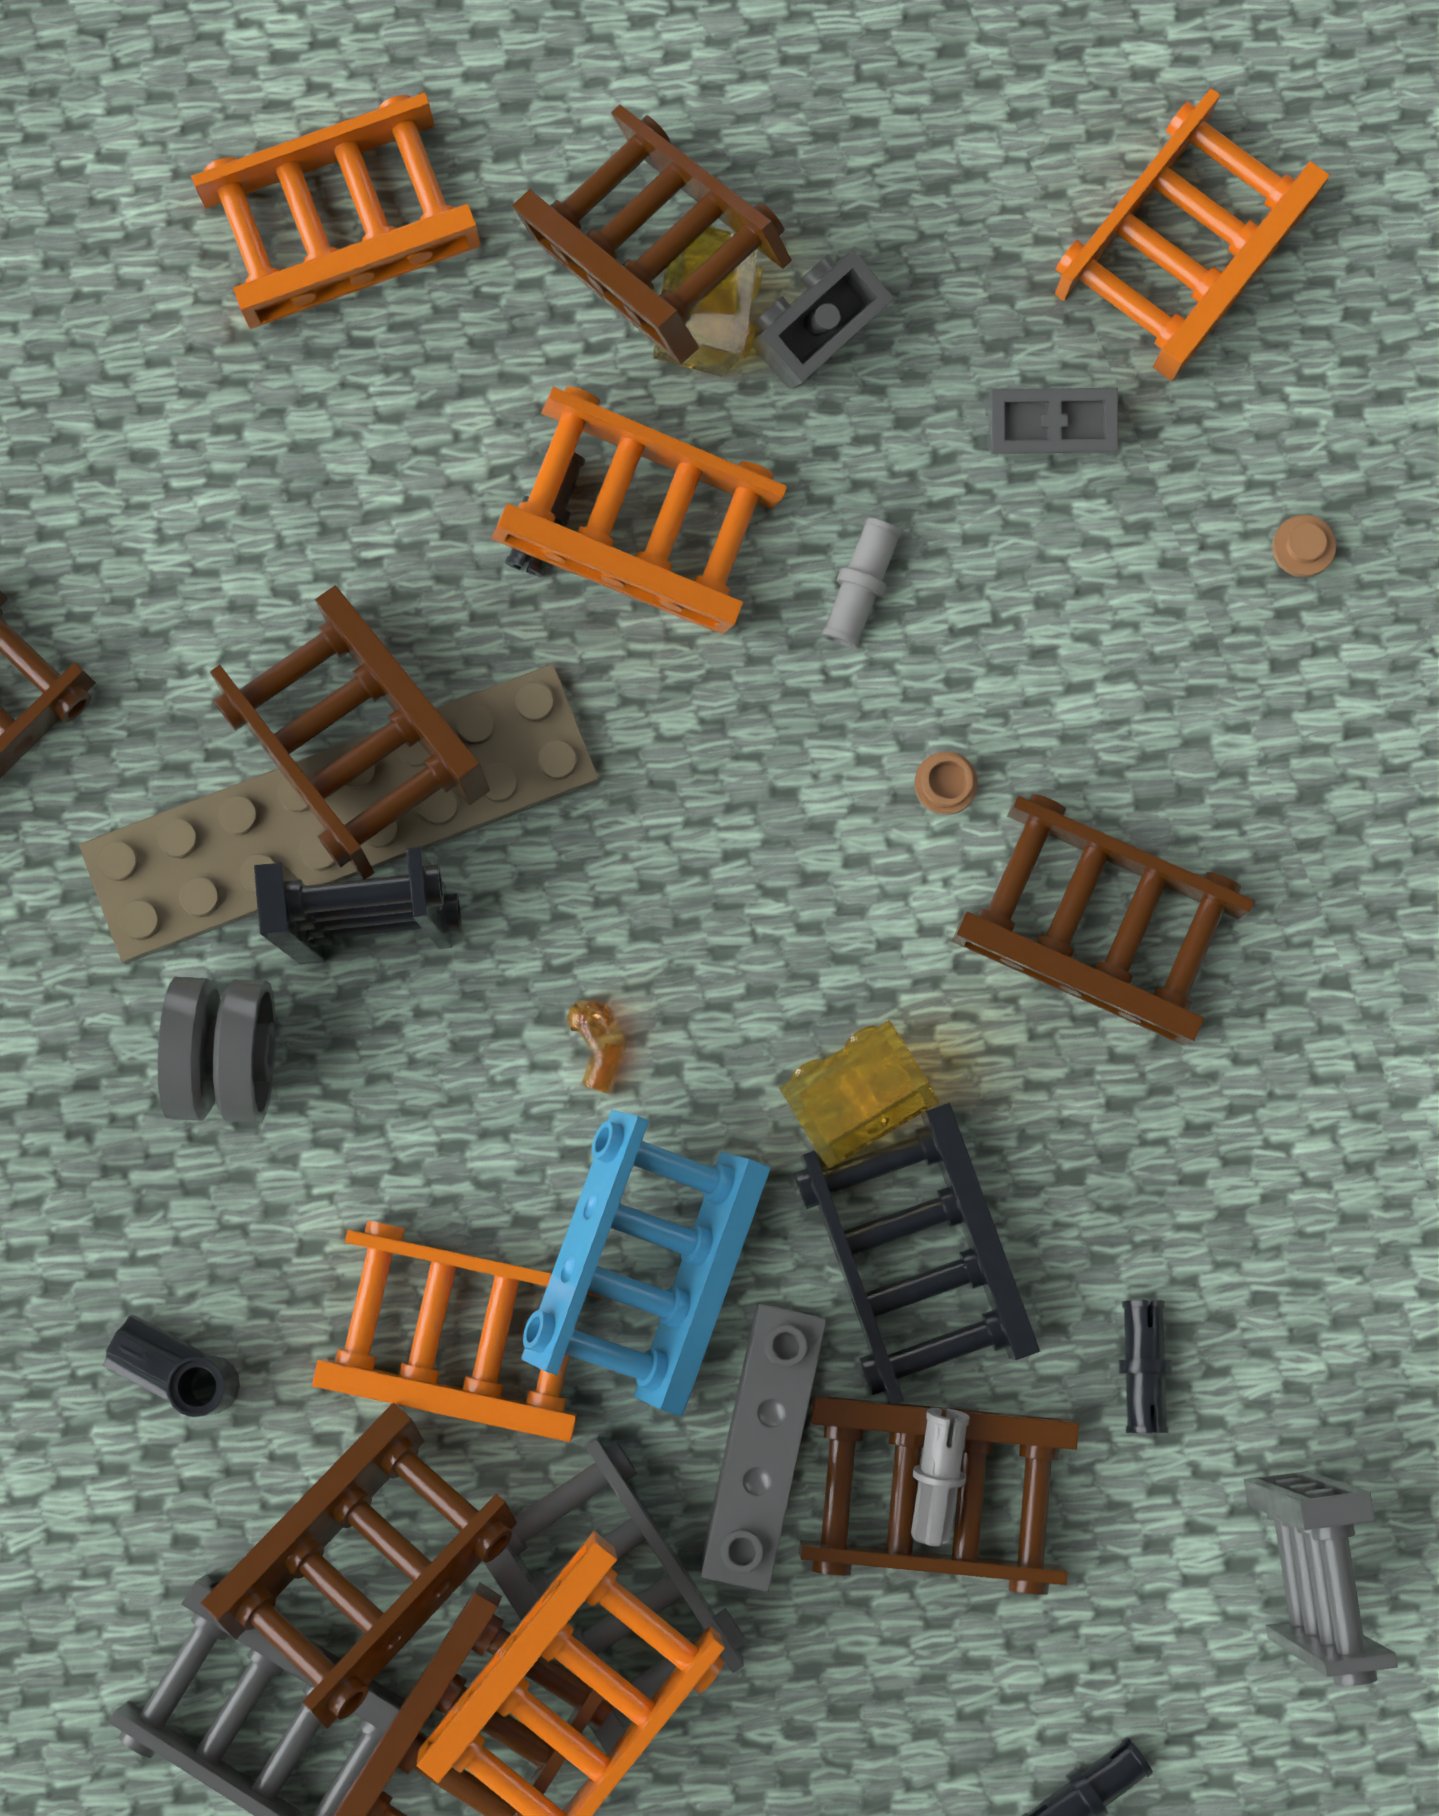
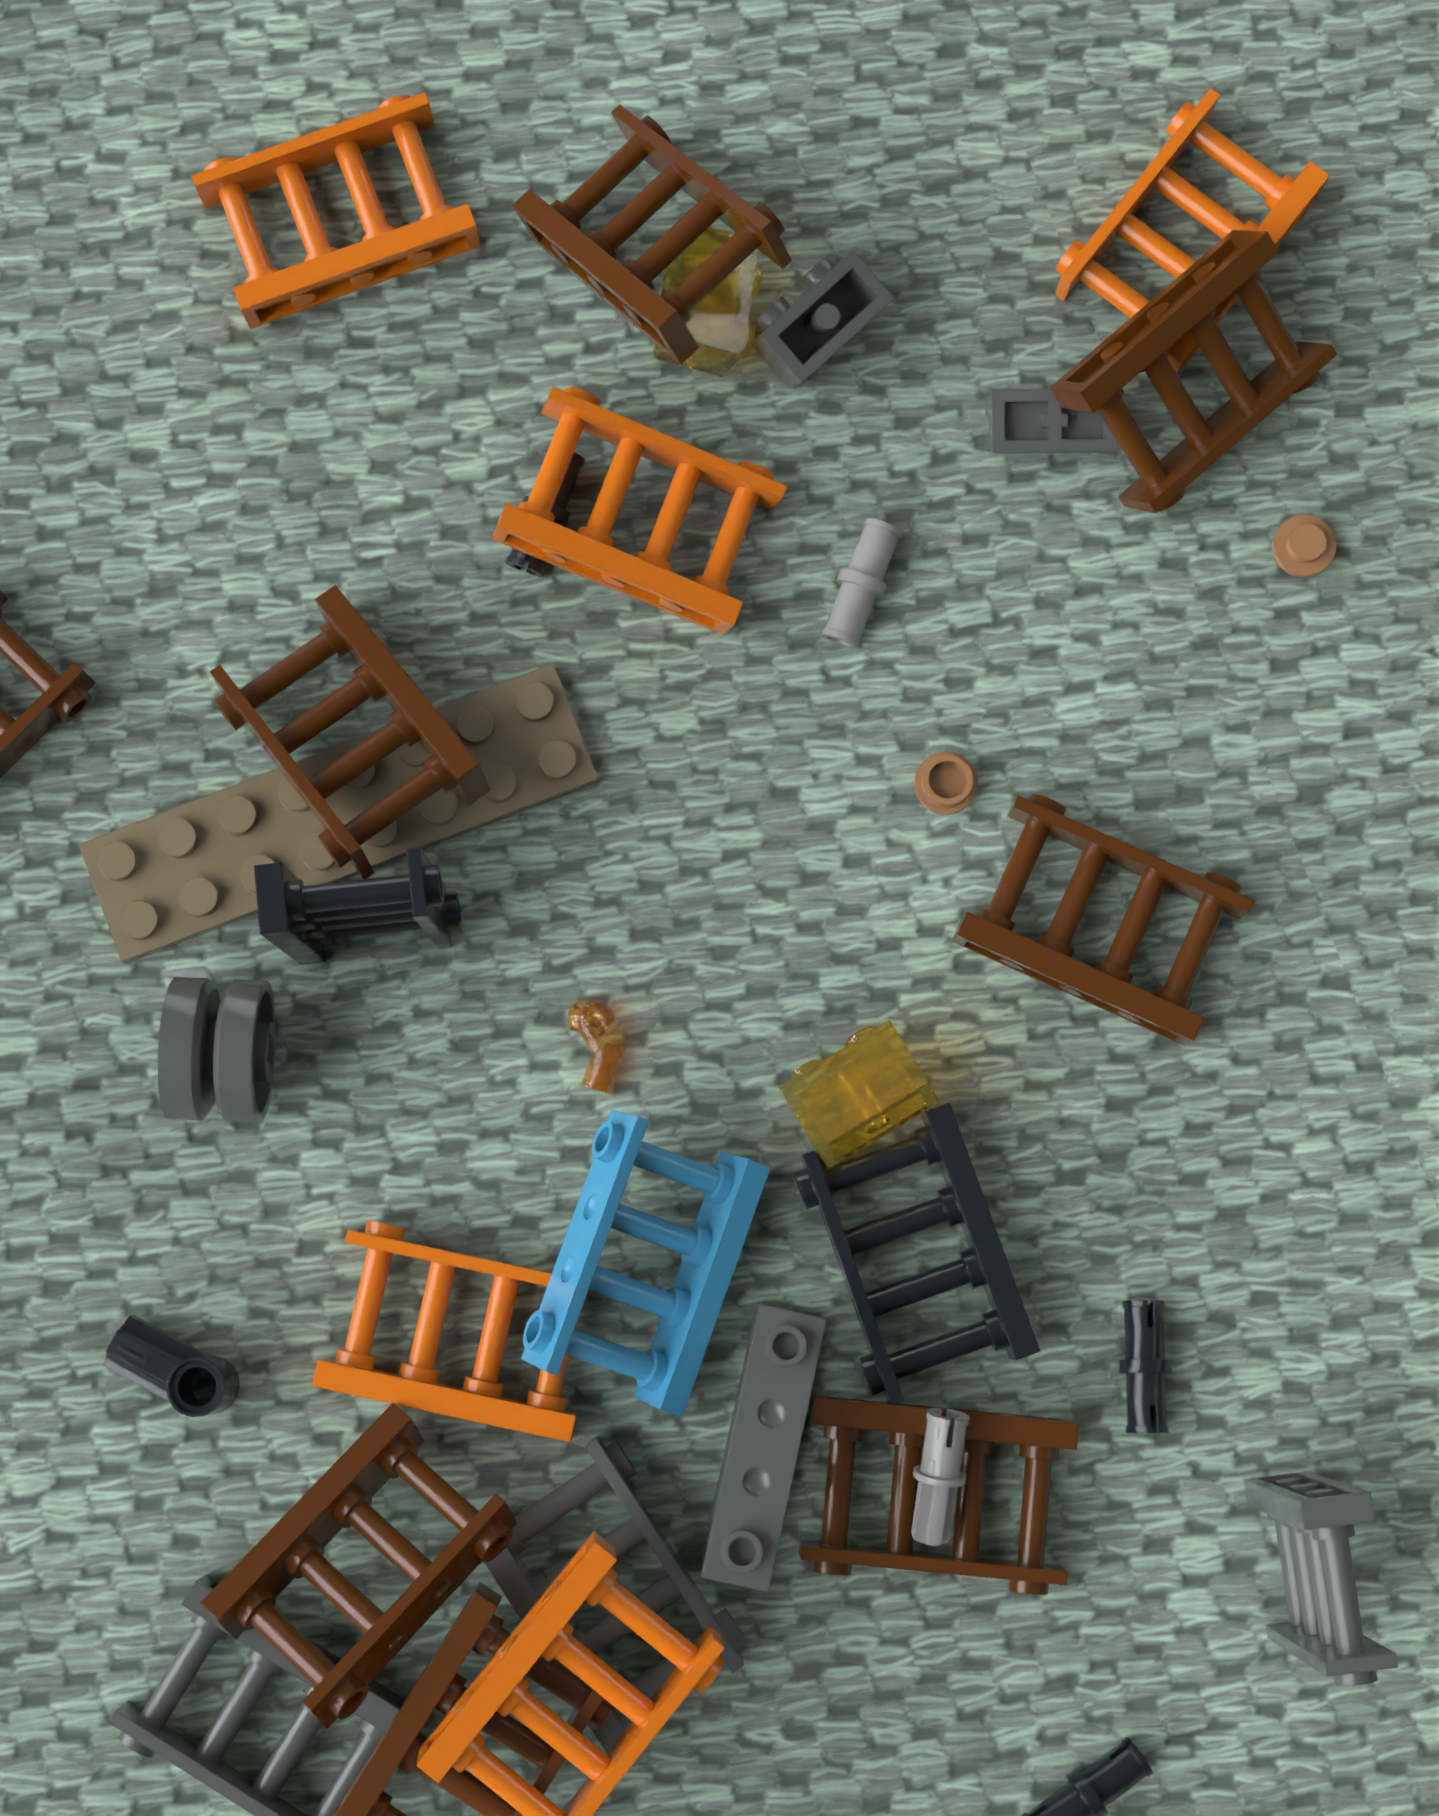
none -> reddish brown fence [1050,230,1337,513]

